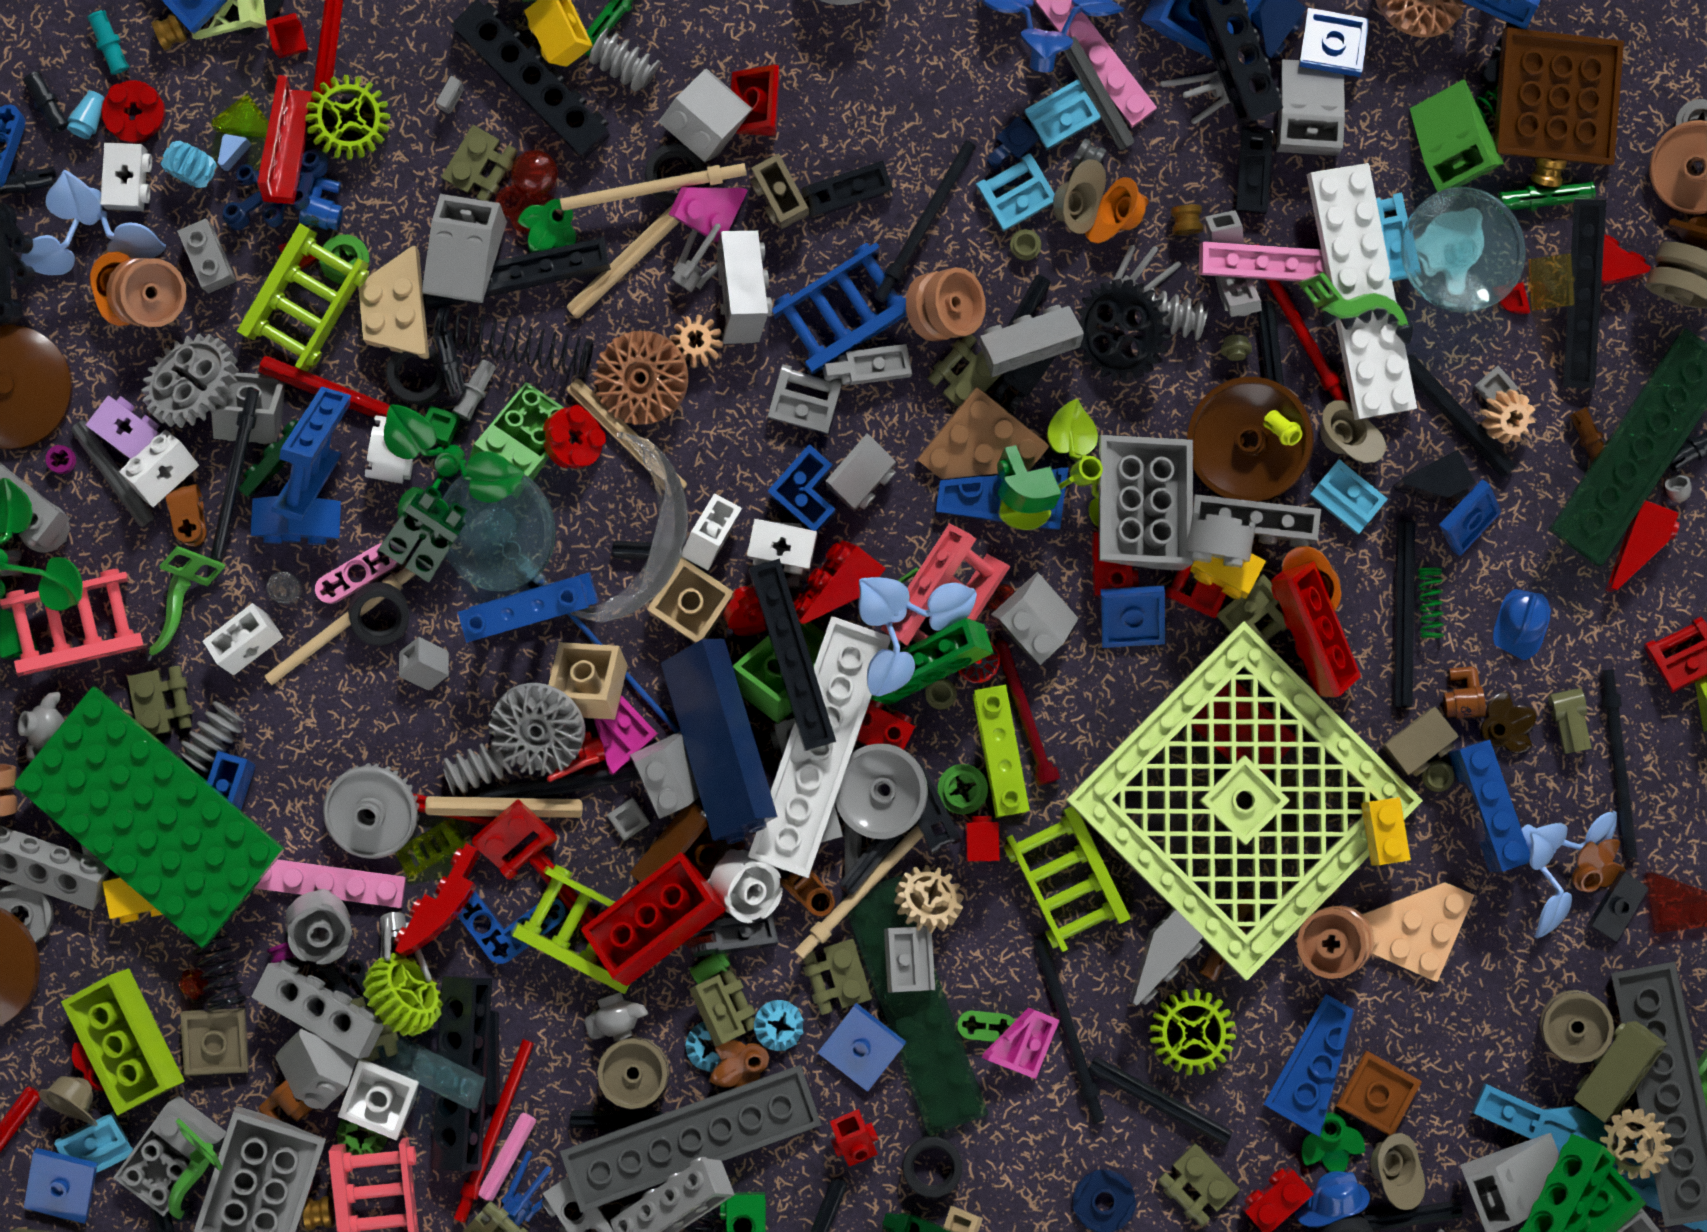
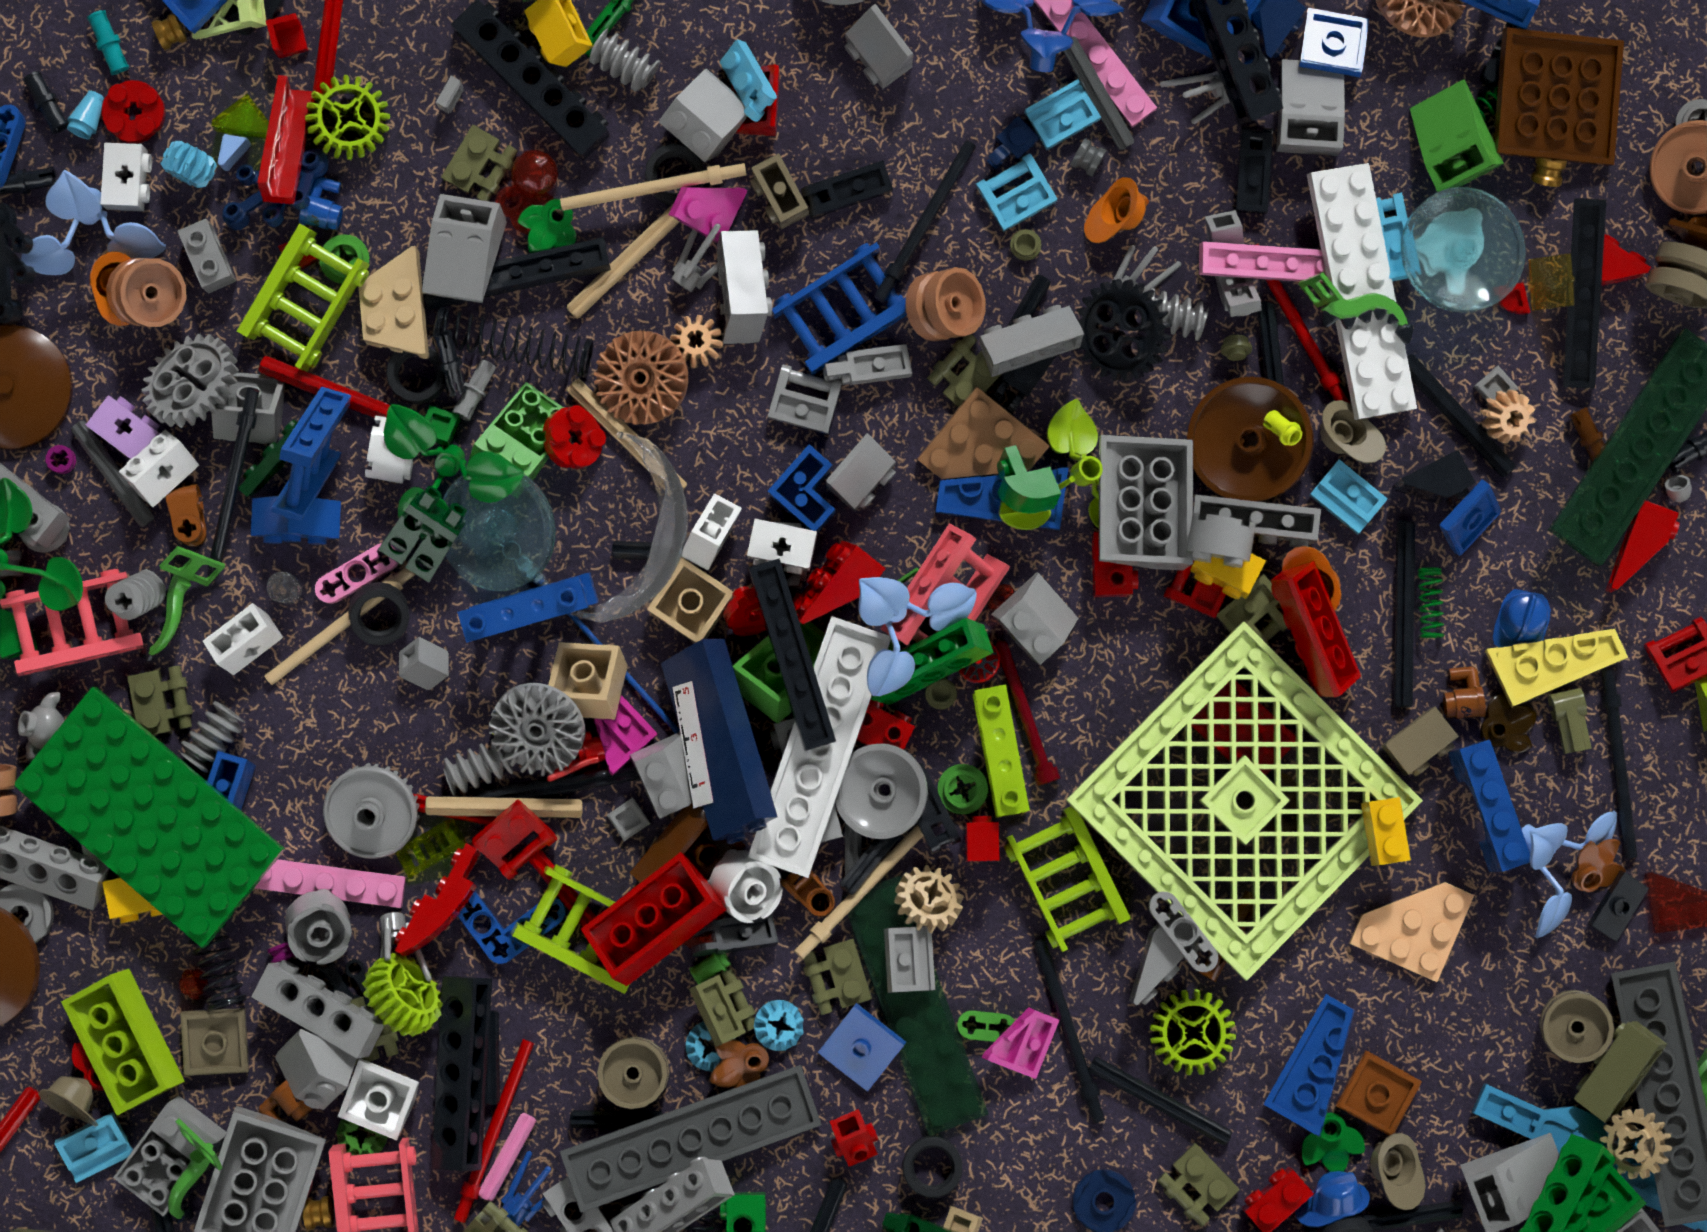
blue plate [24,1148,98,1224] -> none
clear light blue plate [374,1035,486,1109] -> none
light grey piece [584,992,648,1042] -> none
dark tan piece [1053,159,1106,234] -> none
blue plate [1101,585,1165,648] -> none
pearl gold wheel [1171,204,1204,235] -> none
nougat wheel [1297,905,1375,979] -> none
olive plate [1422,760,1454,792] -> none
green pin [1498,182,1596,212] -> none
none -> light grey piece [105,569,166,620]
none -> white sticker [673,681,713,808]
none -> medium azure plate [720,39,777,122]
none -> light grey slope [844,4,913,89]
none -> light grey beam [1148,892,1218,972]
none -> light yellow wing [1485,629,1628,708]

